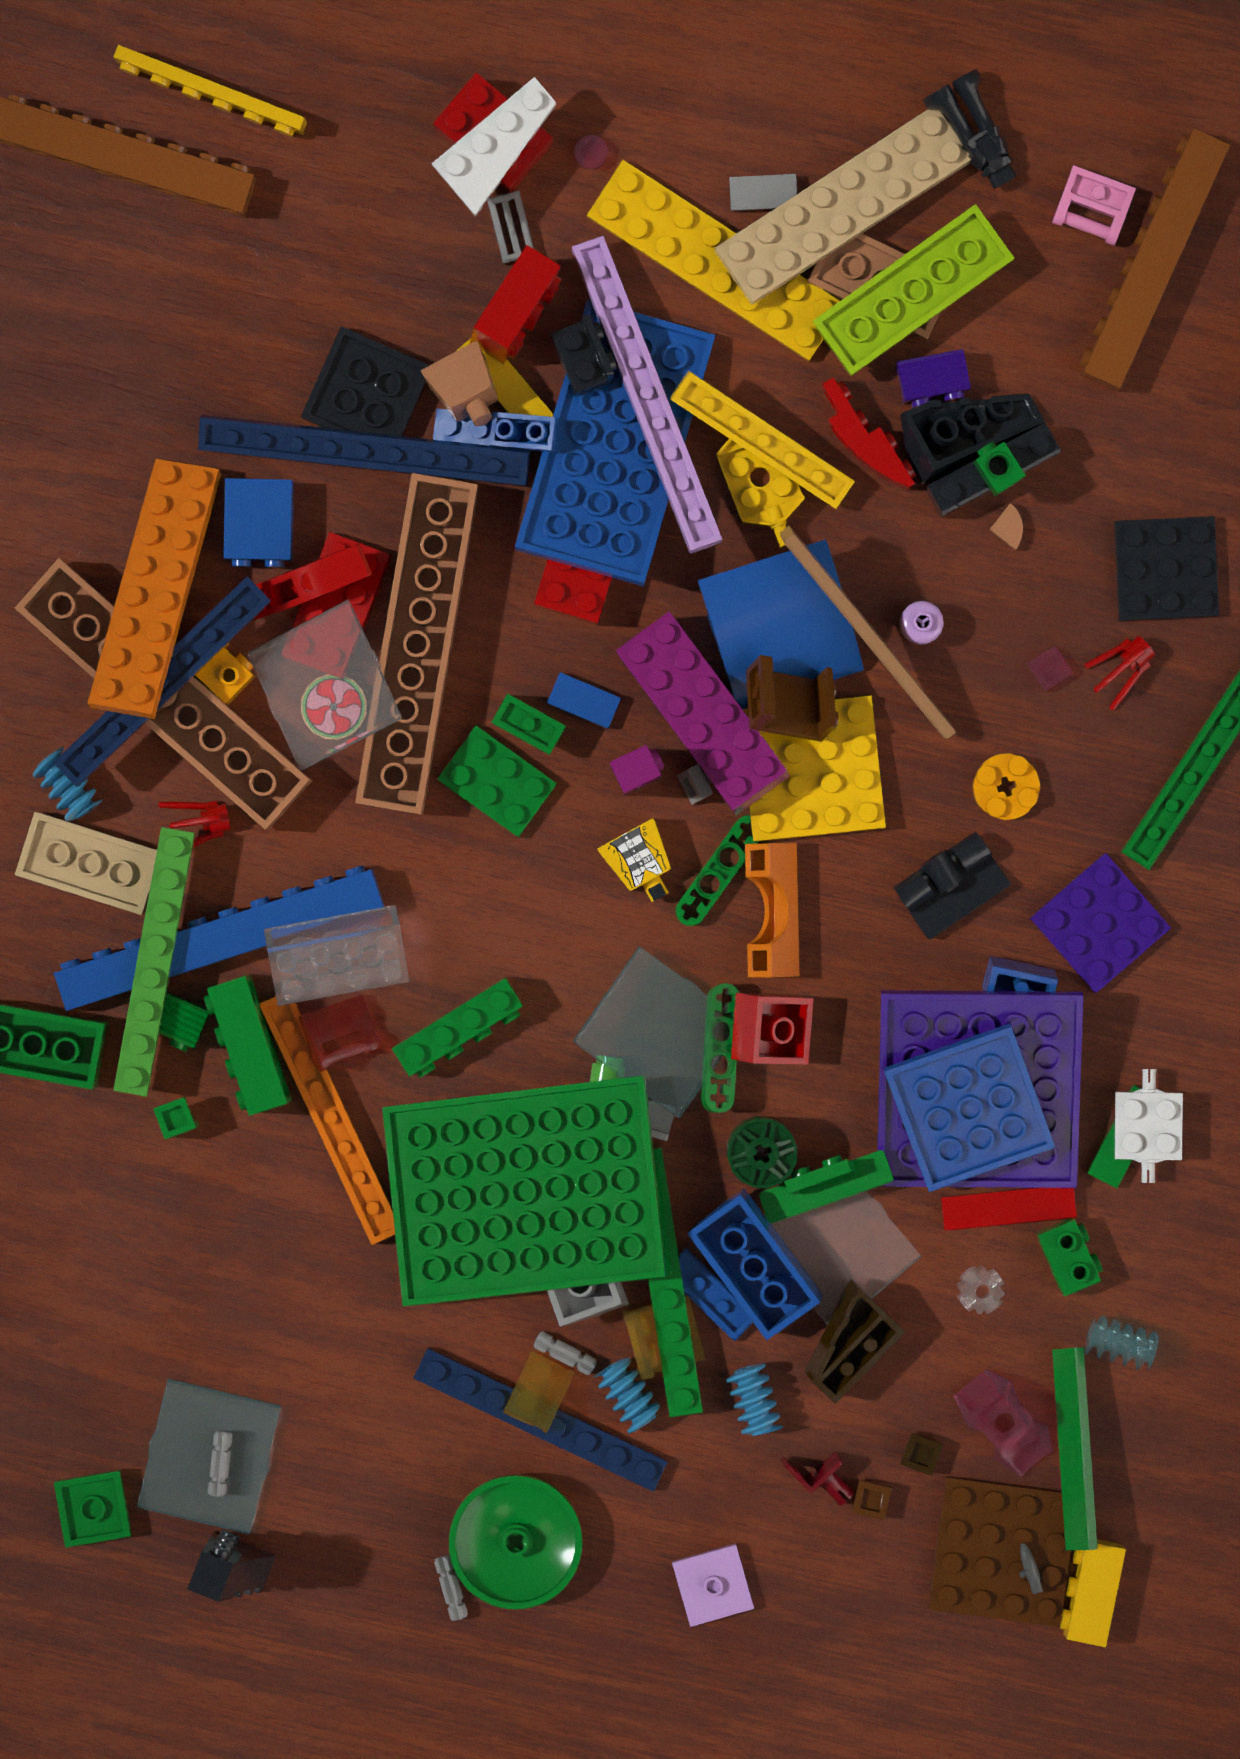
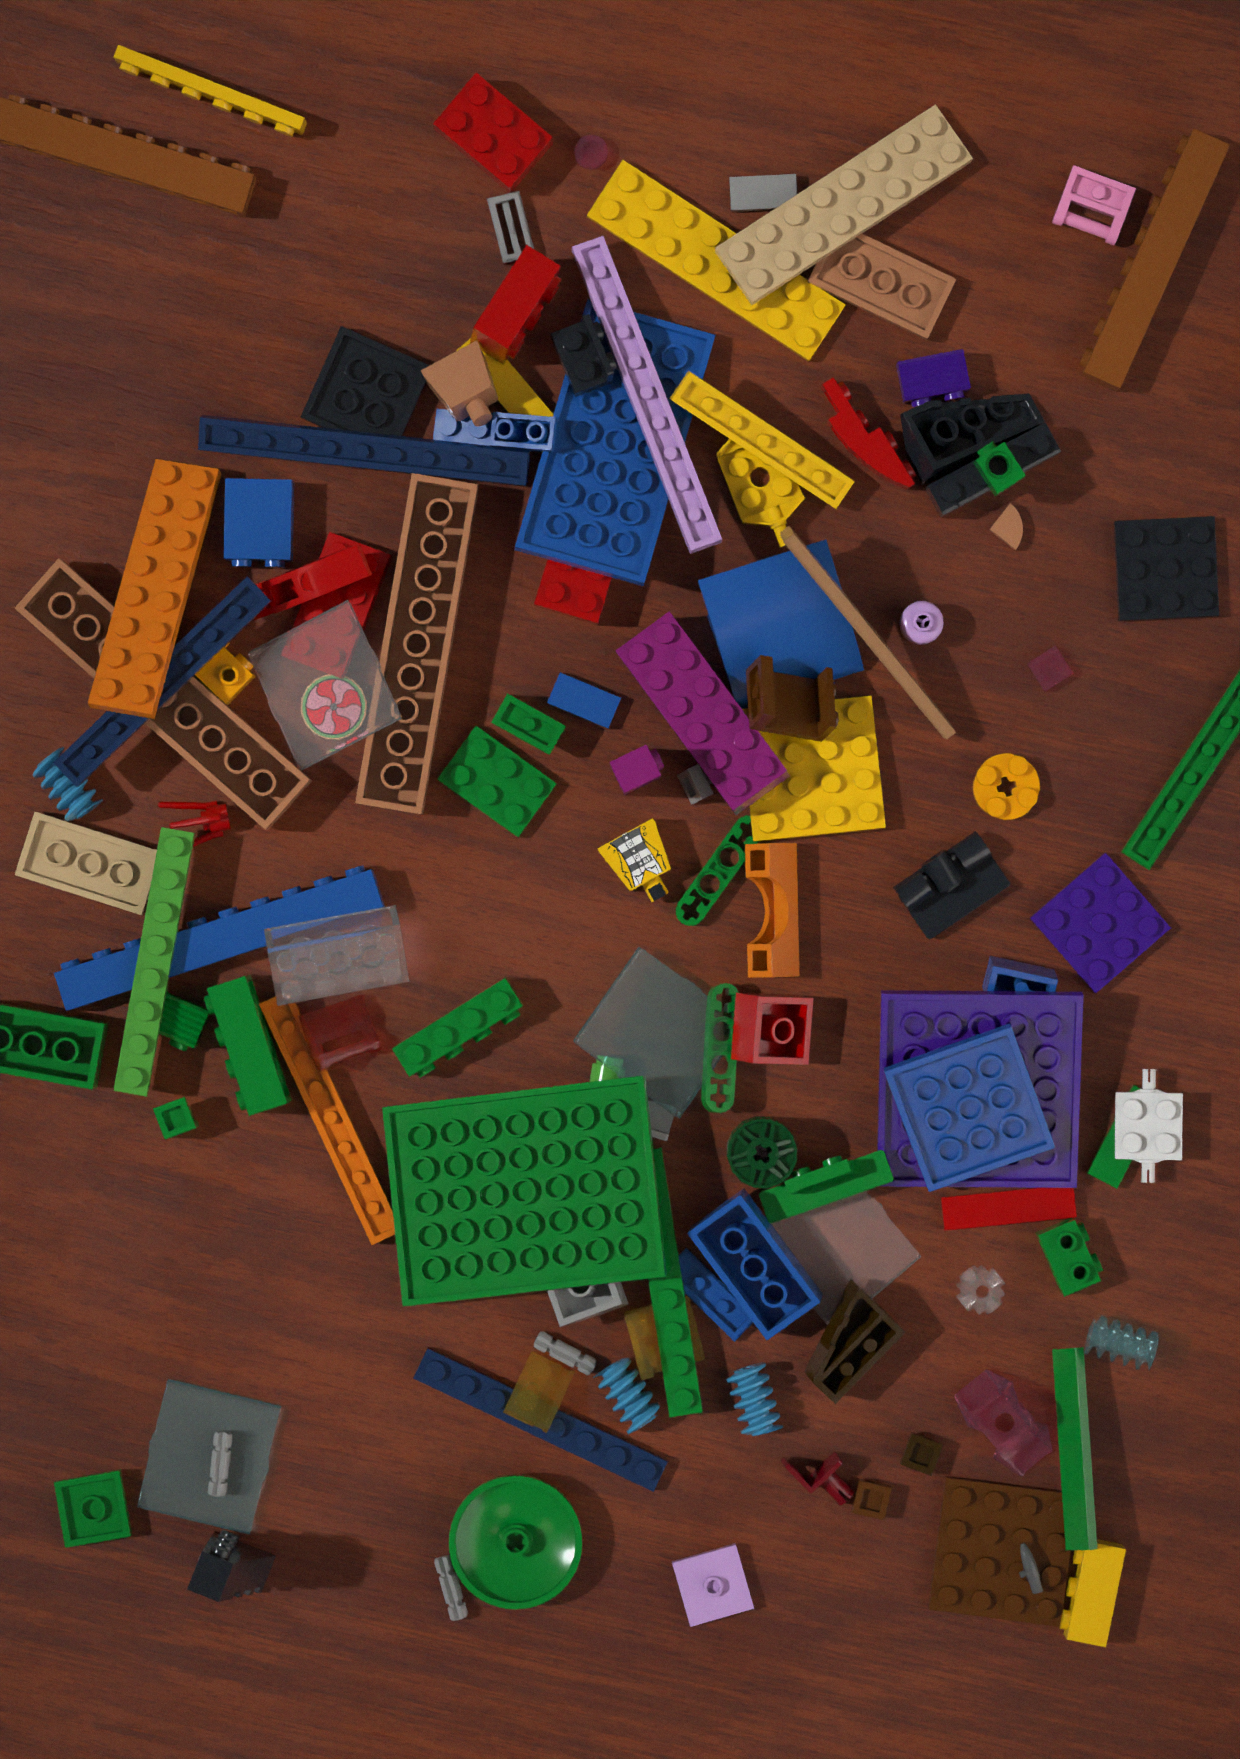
white wing [432,77,556,217] -> none
lime plate [812,204,1015,376] -> none
black piece [922,68,1017,189] -> none
red plant [1084,636,1155,710] -> none

